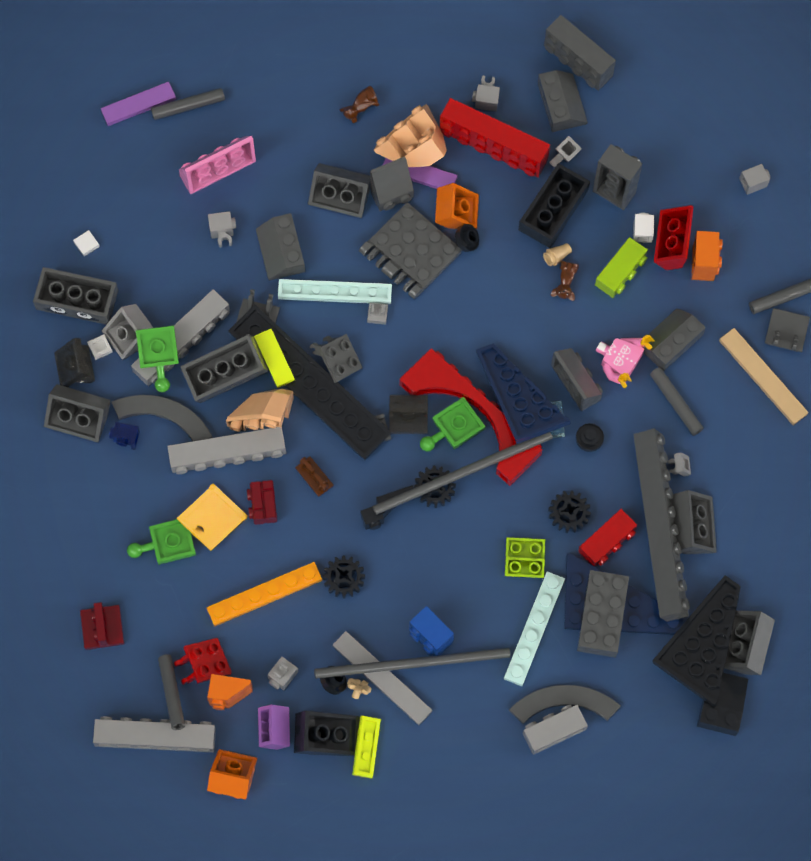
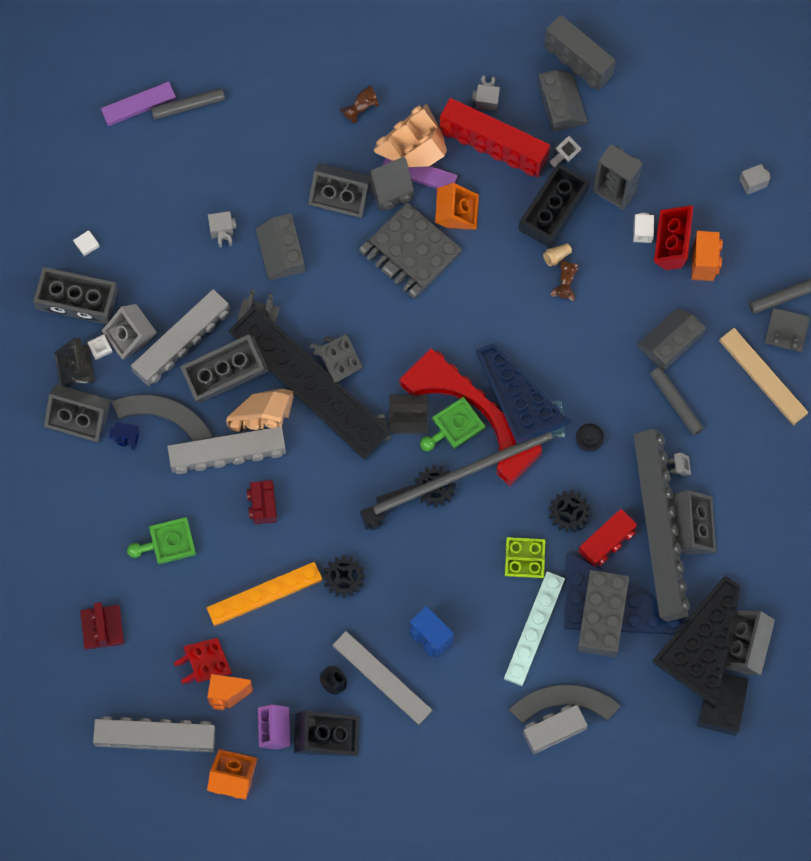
bright green plate [136,325,179,392] -> none
dark grey piece [158,655,185,730] -> none
yellow container [177,483,248,551] -> none
bright pink slope [179,136,256,195] -> none
neon yellow tile [254,329,295,388] -> none
light grey brick [268,657,298,690] -> none
light aqua plate [278,279,392,304] -> none
reddish brown hinge [295,457,334,497] -> none
dark grey piece [314,648,510,679] -> none
tan plant [347,678,372,699] -> none
neon yellow tile [352,716,381,779] -> none
light grey tile [367,303,388,325] -> none
black plate [455,224,479,252] -> none
dark grey slope [551,348,603,412] -> none
lime brick [595,237,648,298] -> none
bright pink torso [596,335,655,388] -> none

